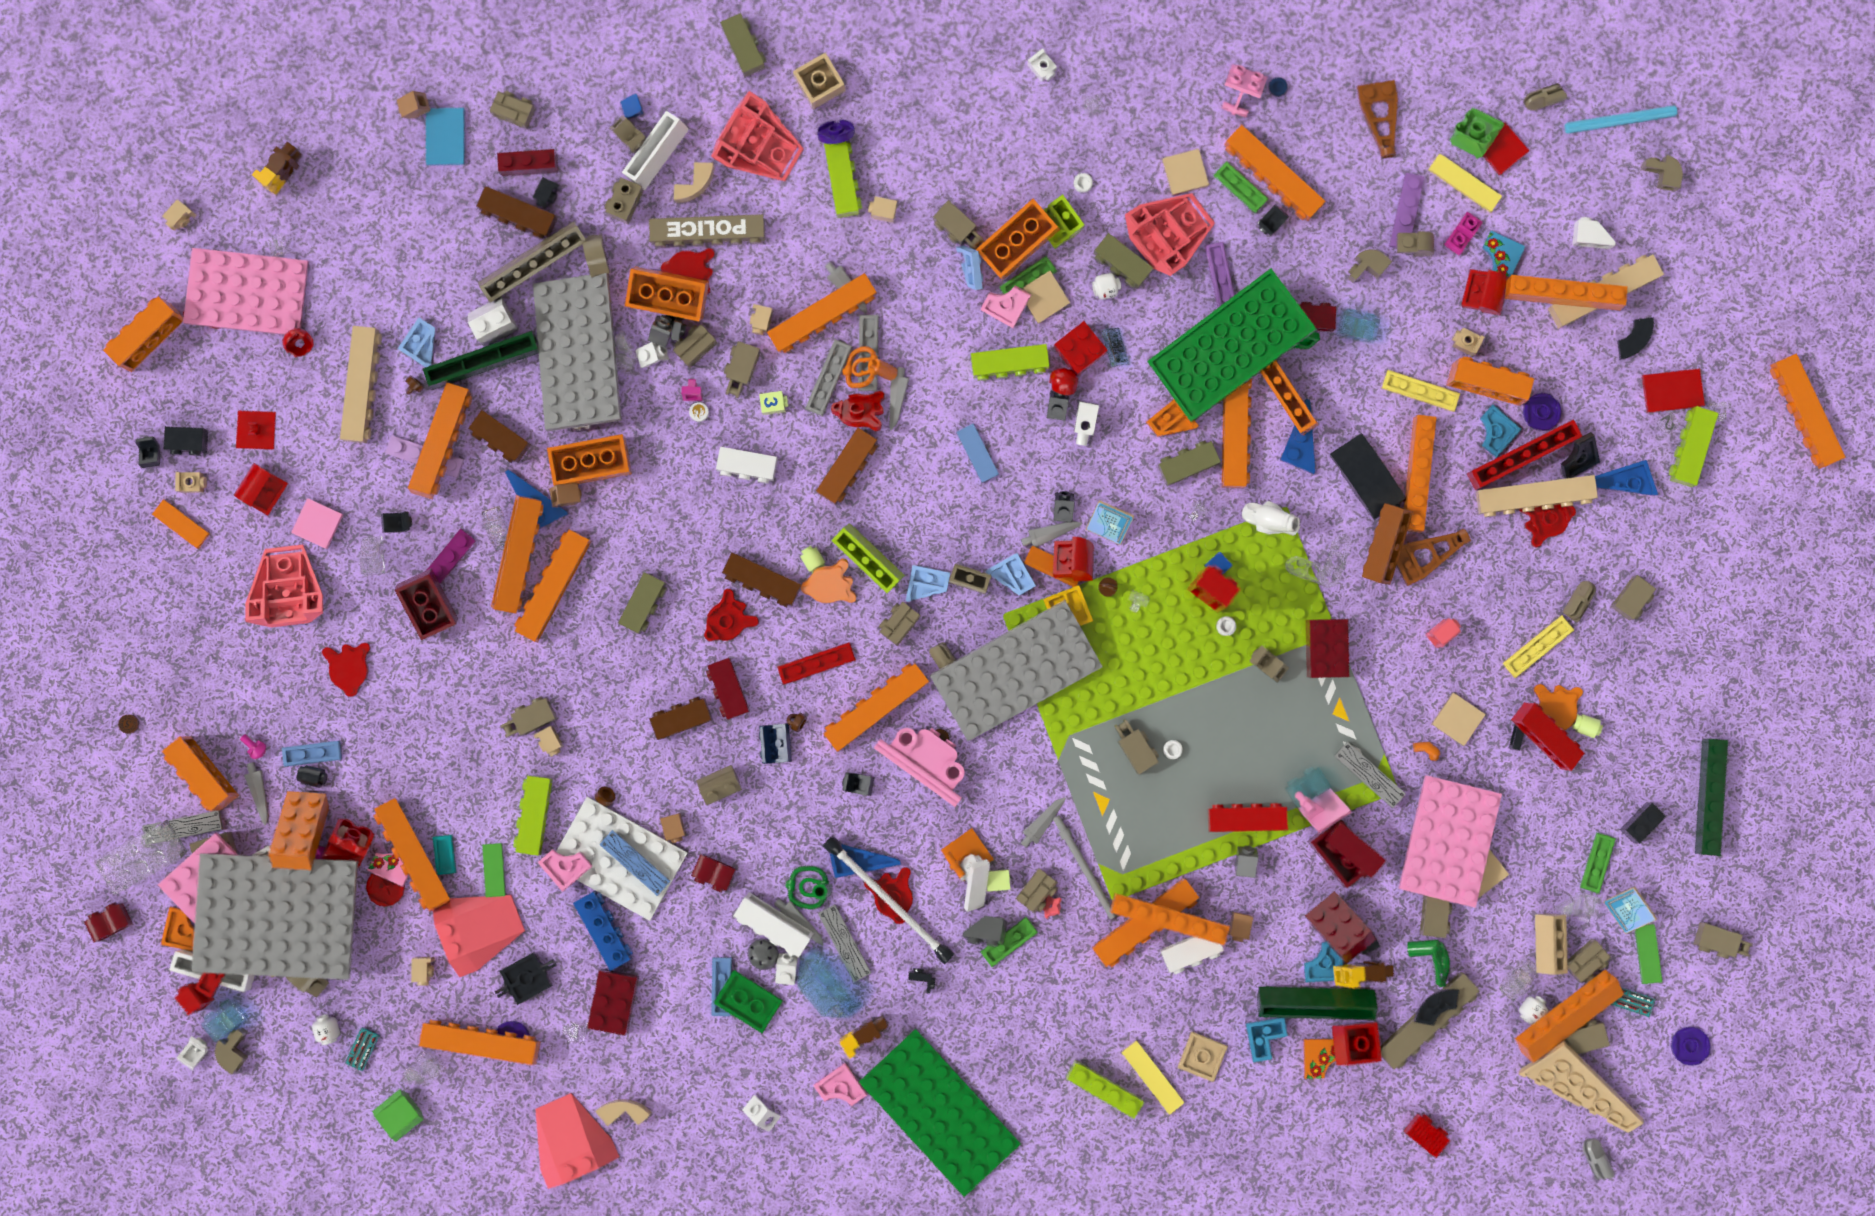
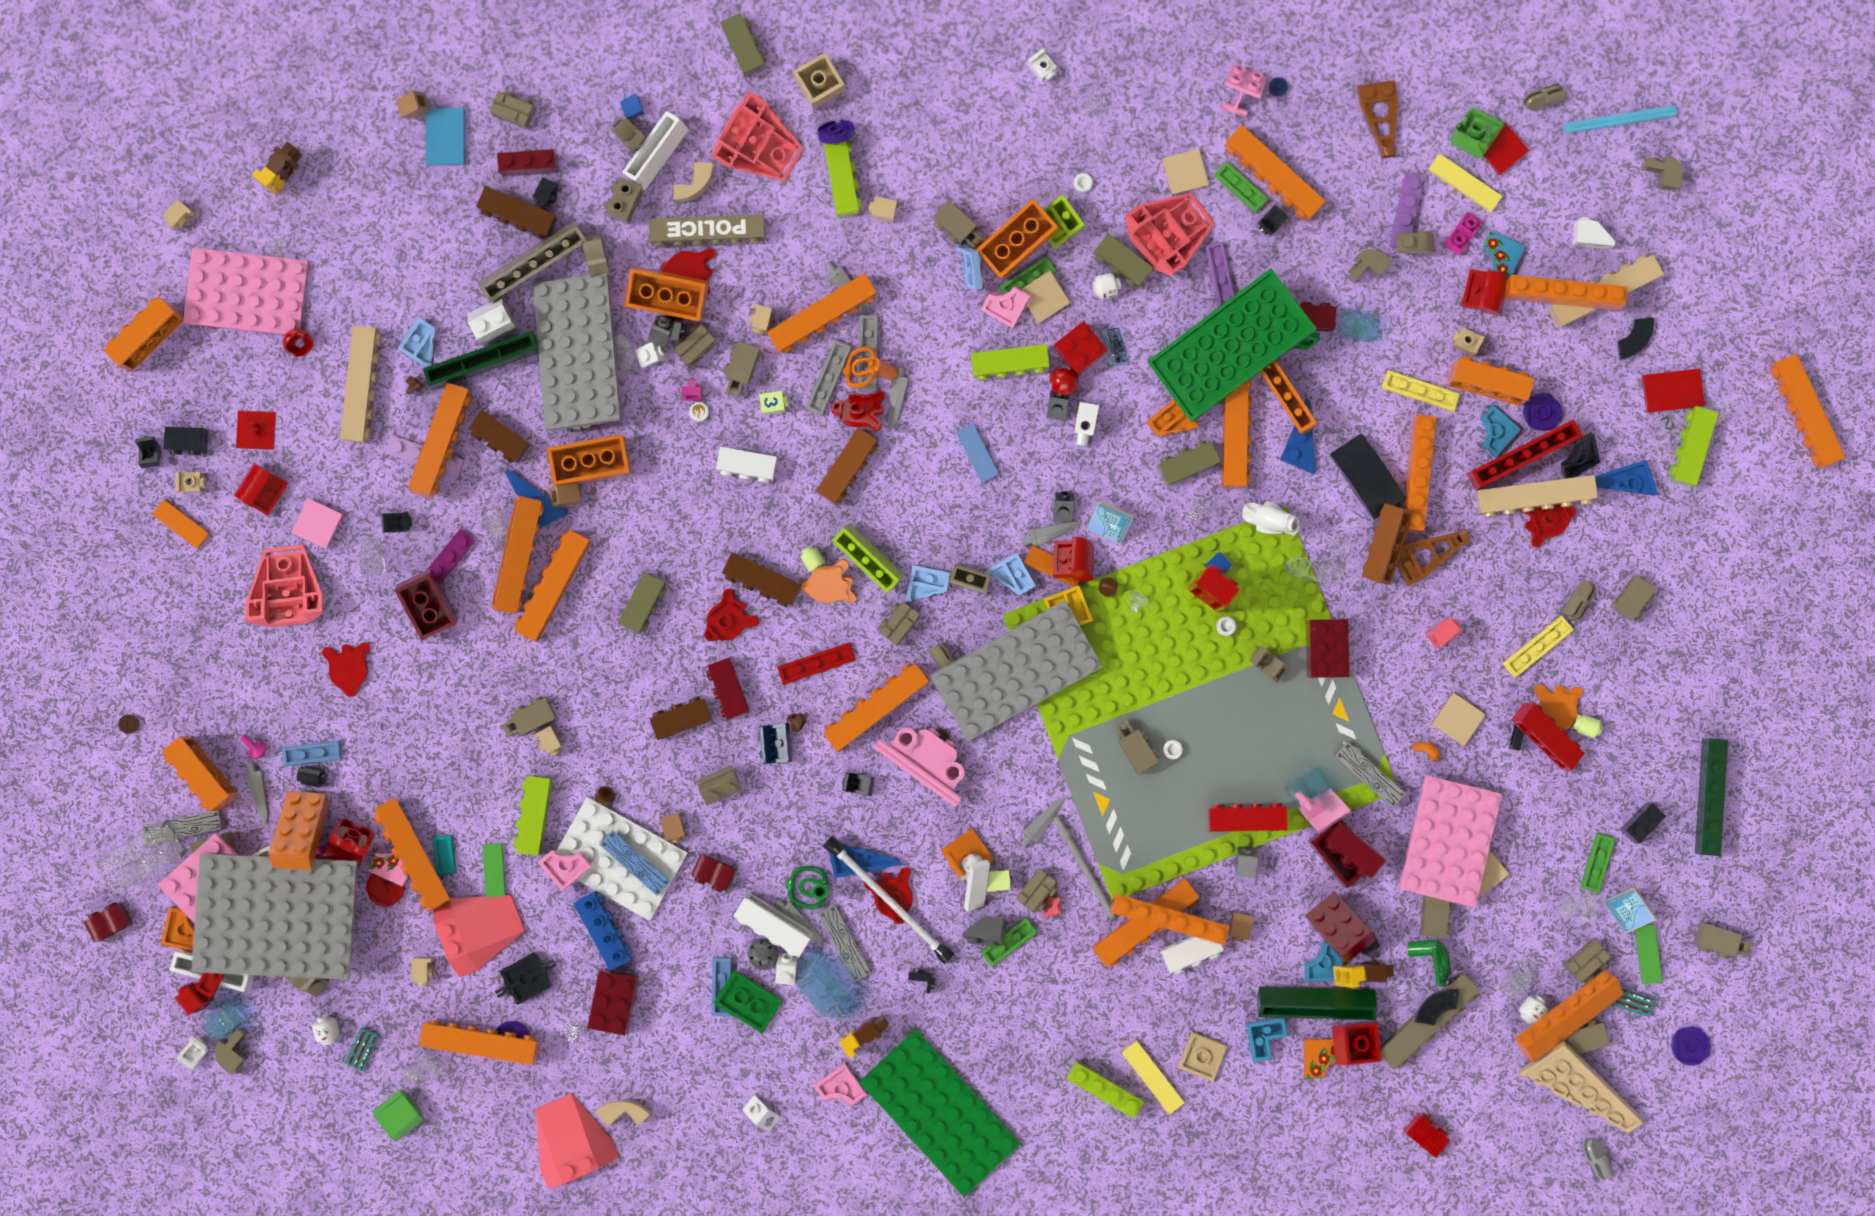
tan brick [1535,913,1568,975] -> none

